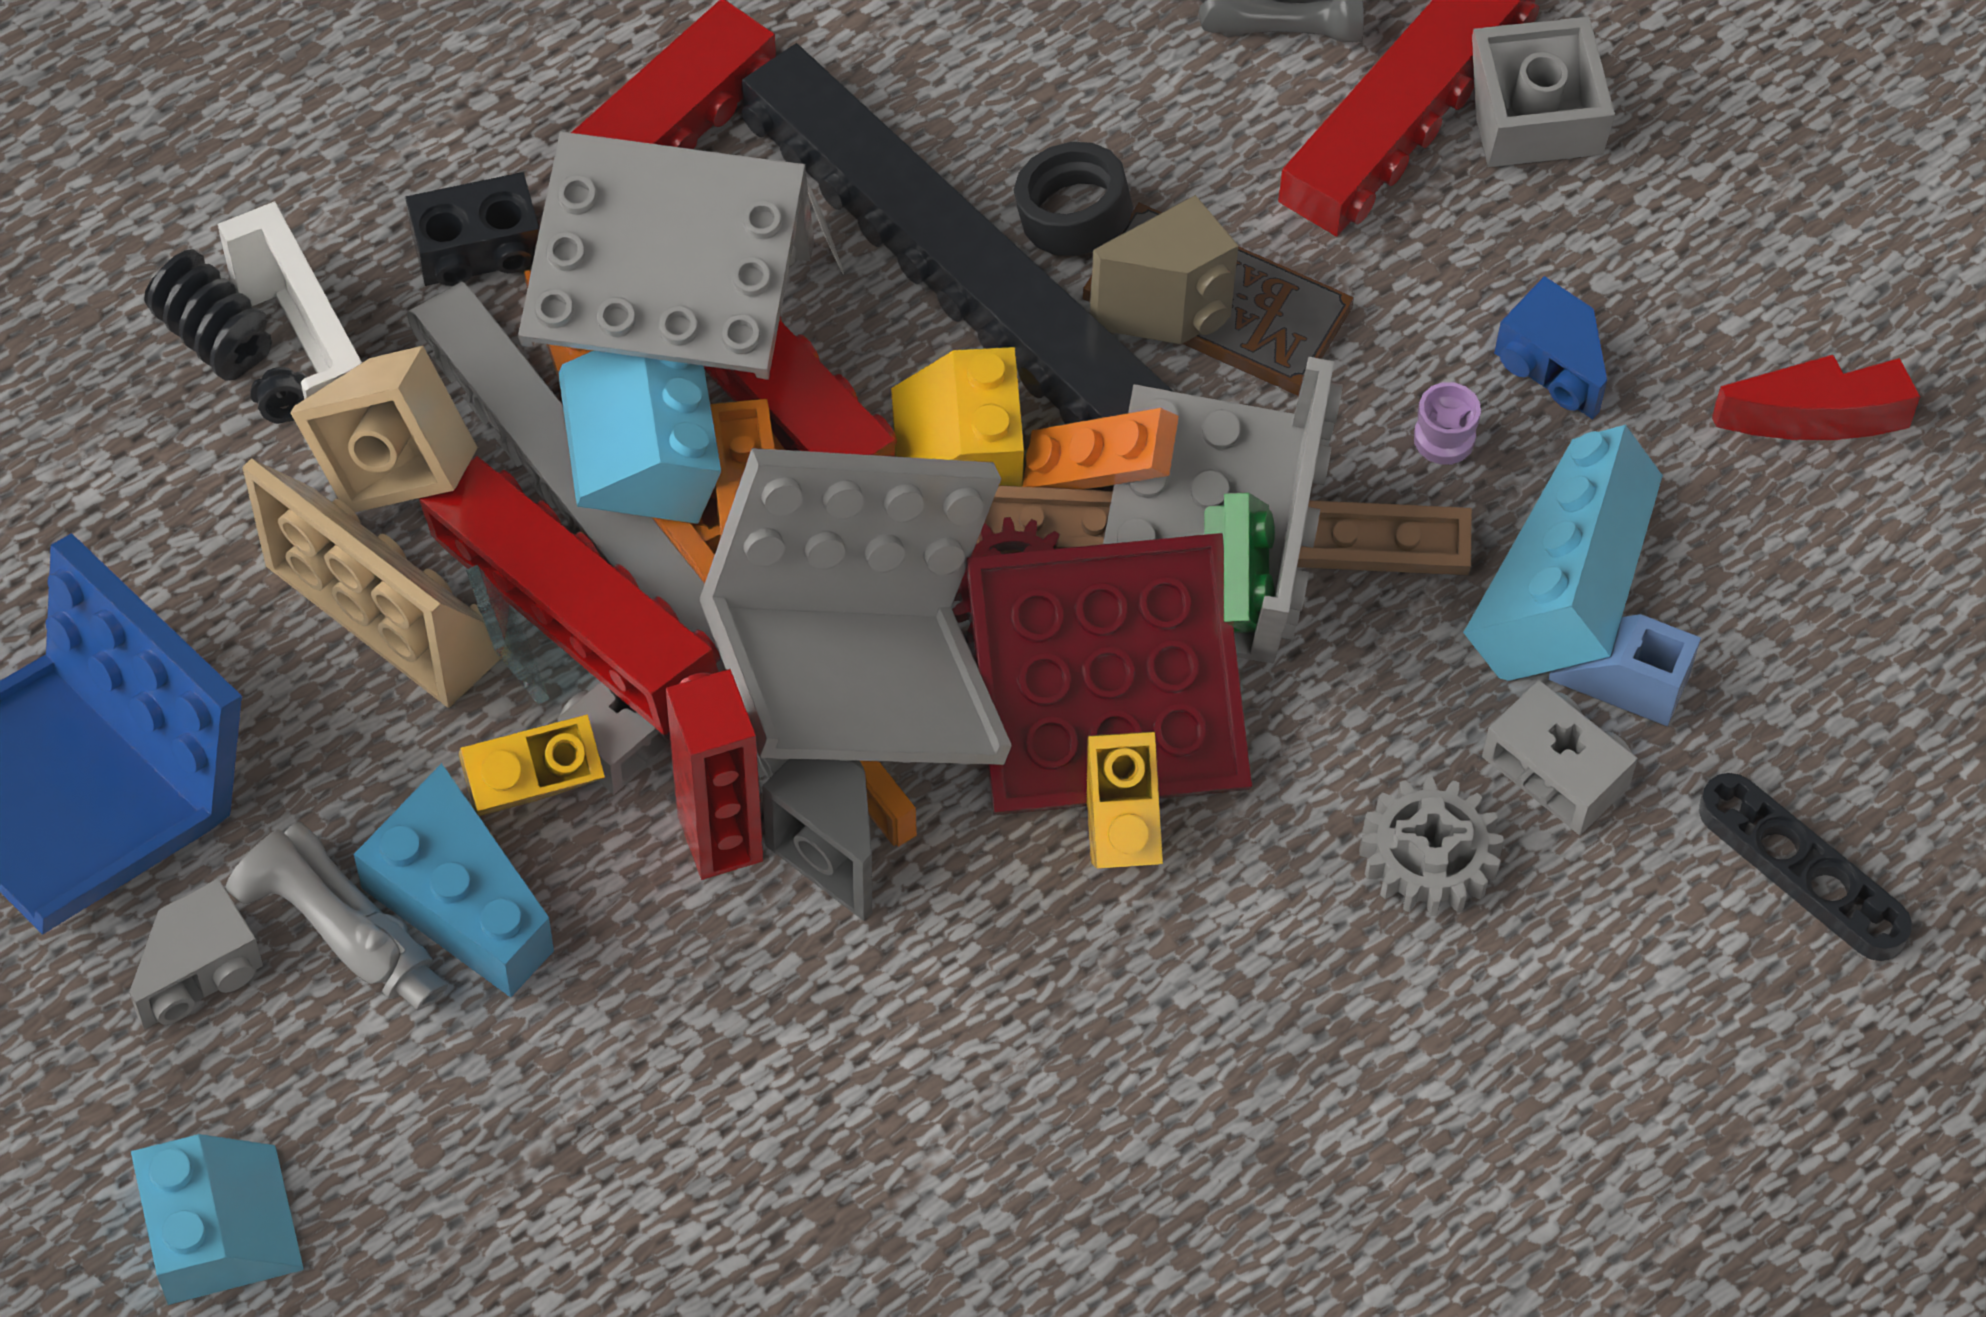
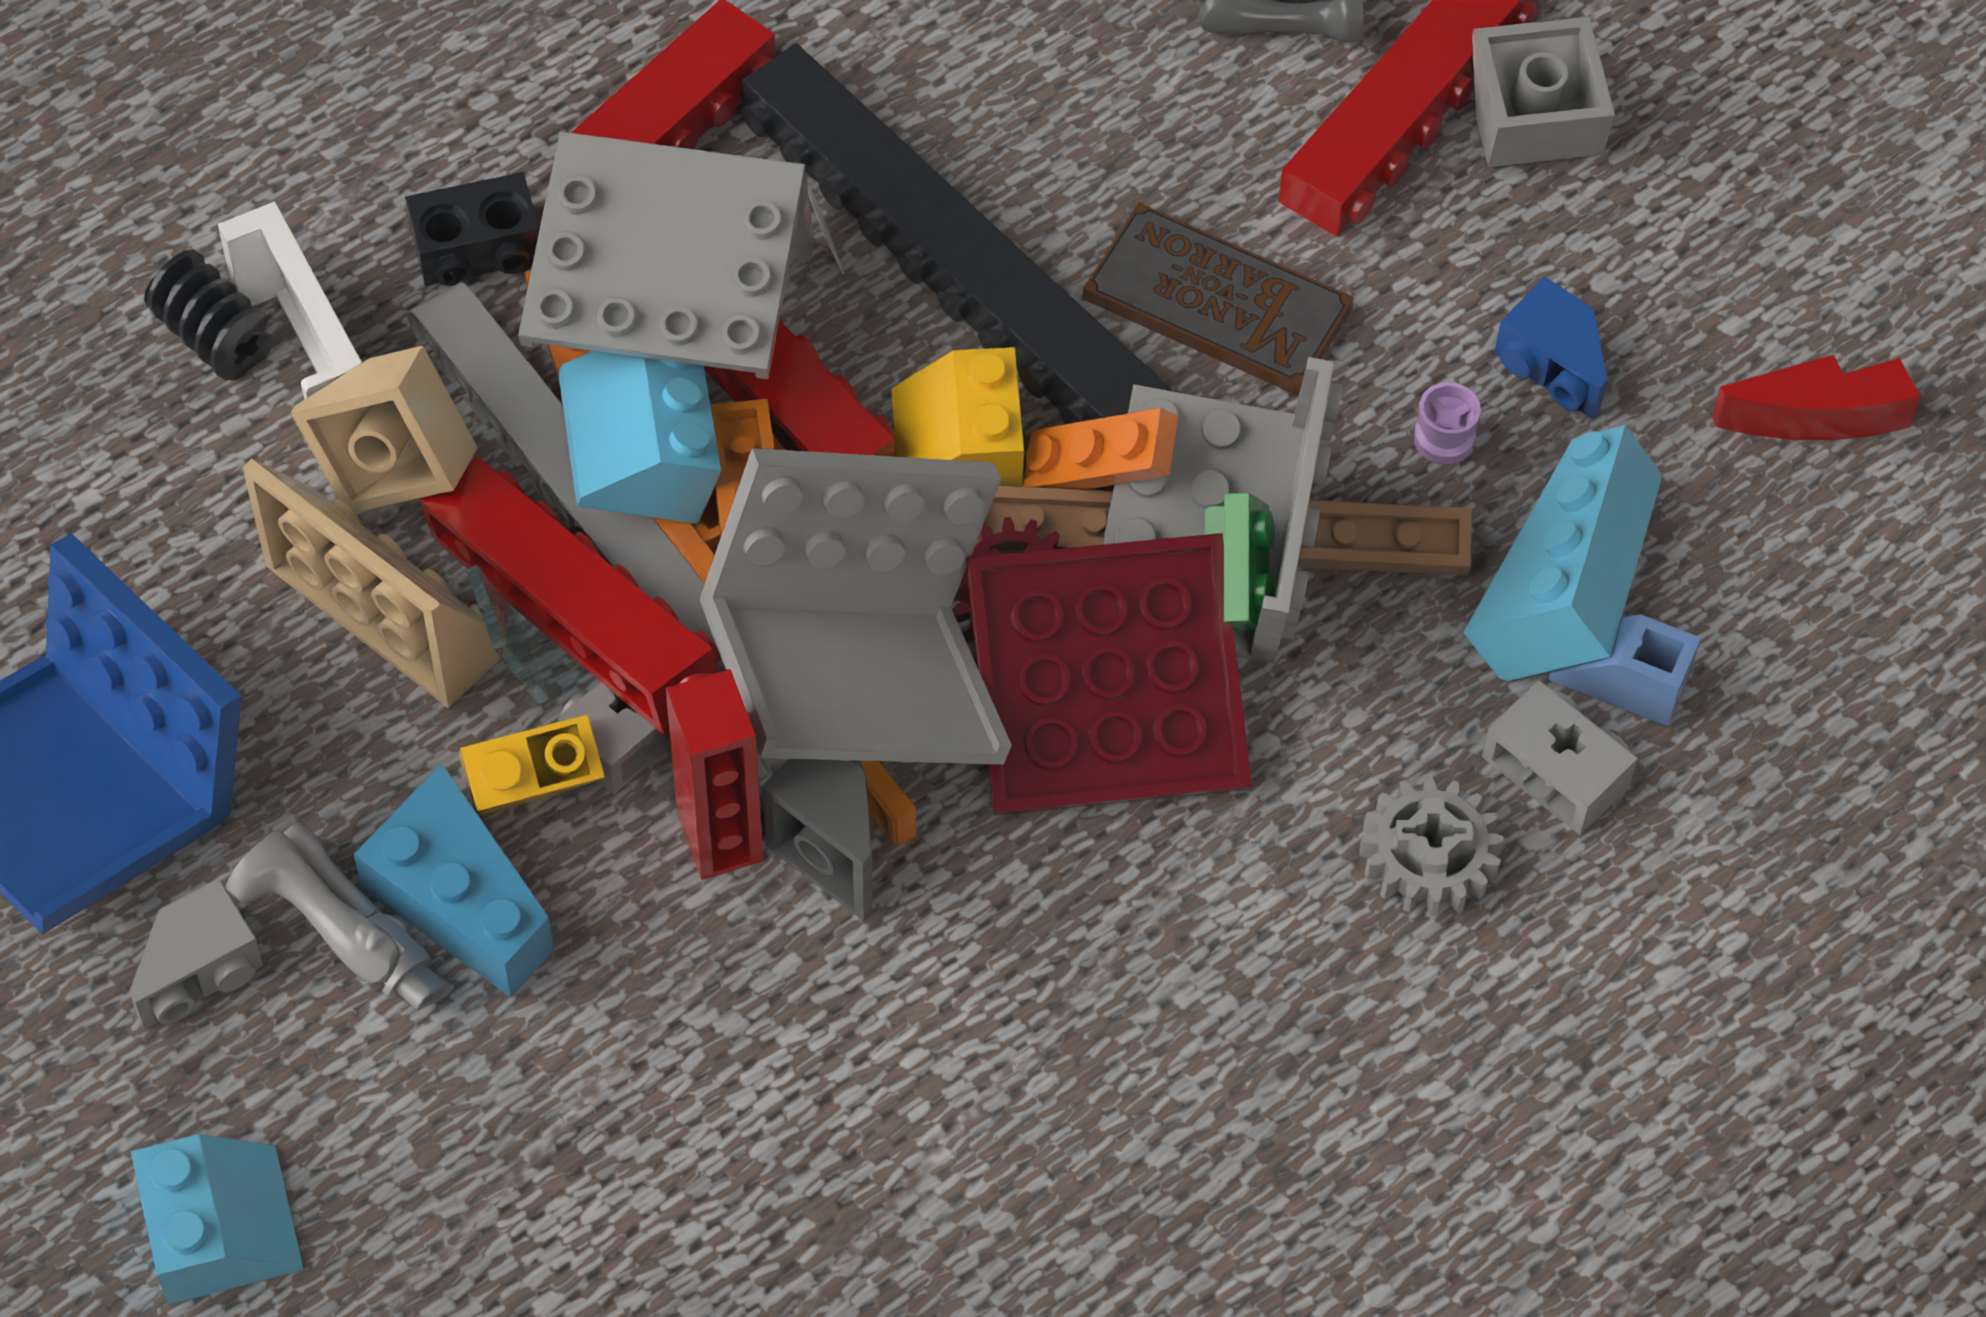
black plate [250,367,307,424] -> none
black tyre [1013,142,1133,256] -> none
yellow slope [1087,732,1163,869] -> none
dark tan slope [1090,195,1238,344] -> none
black beam [1699,773,1912,961] -> none

